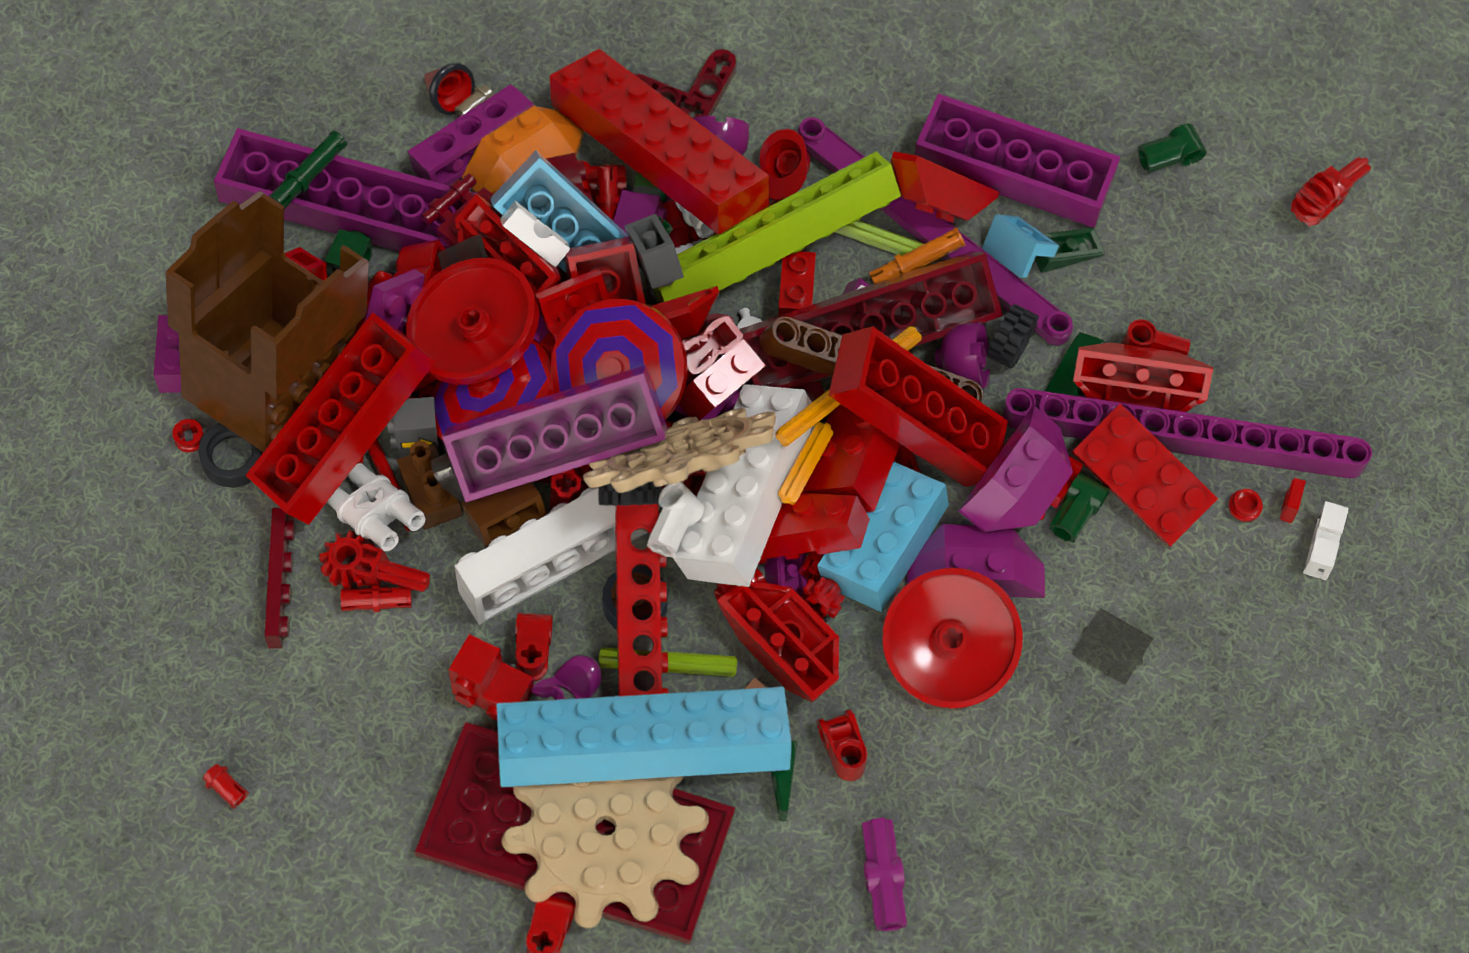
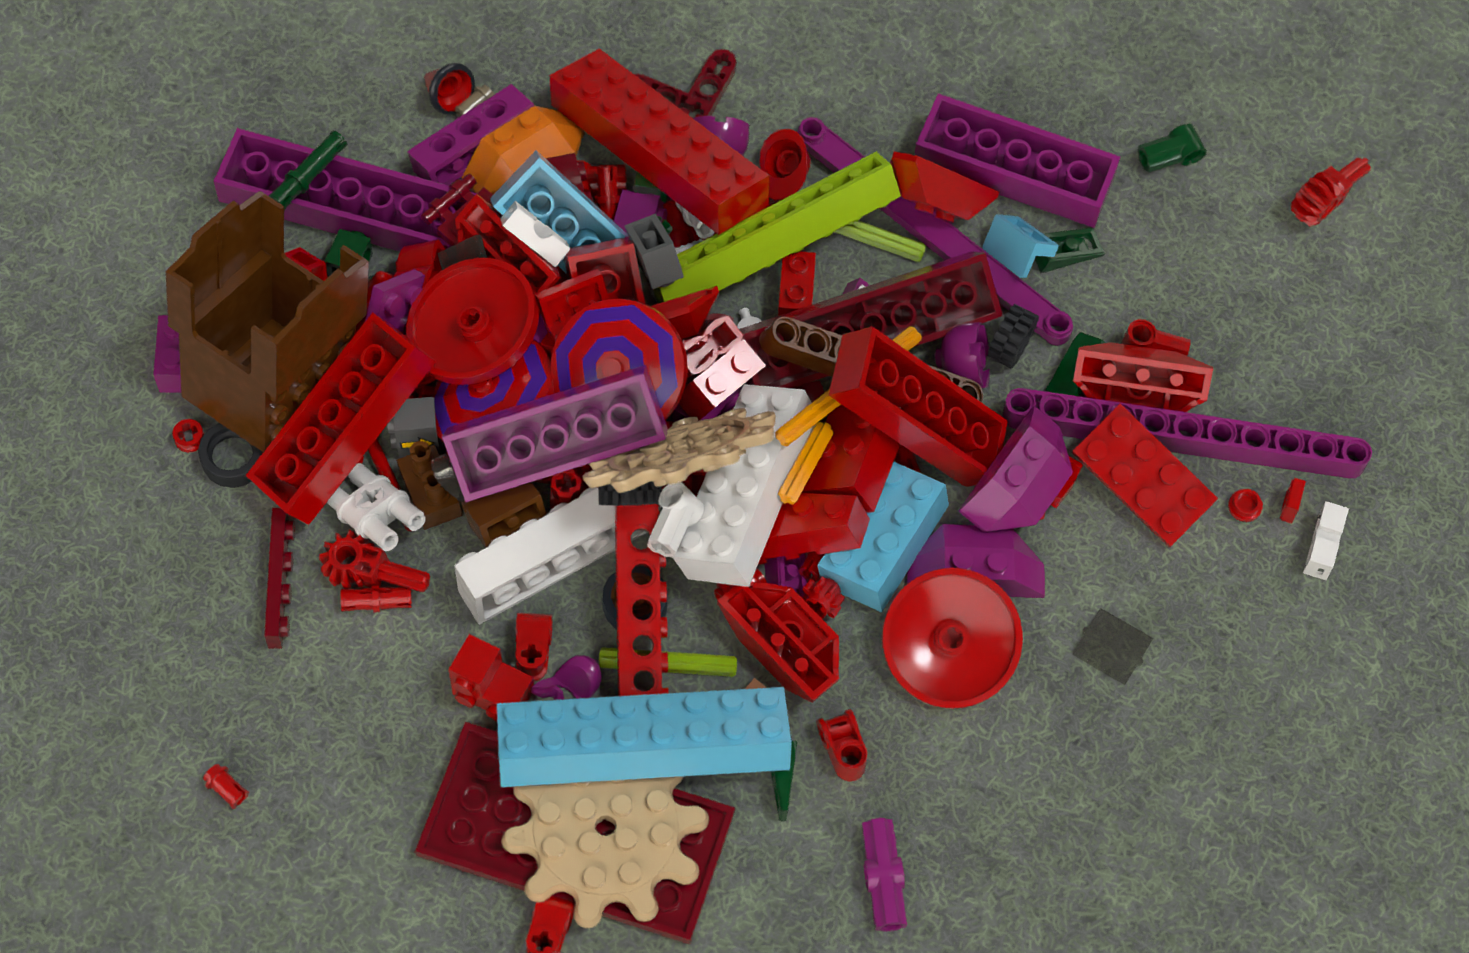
orange pin [868,227,966,284] -> none
dark green piece [1049,473,1110,543] -> none

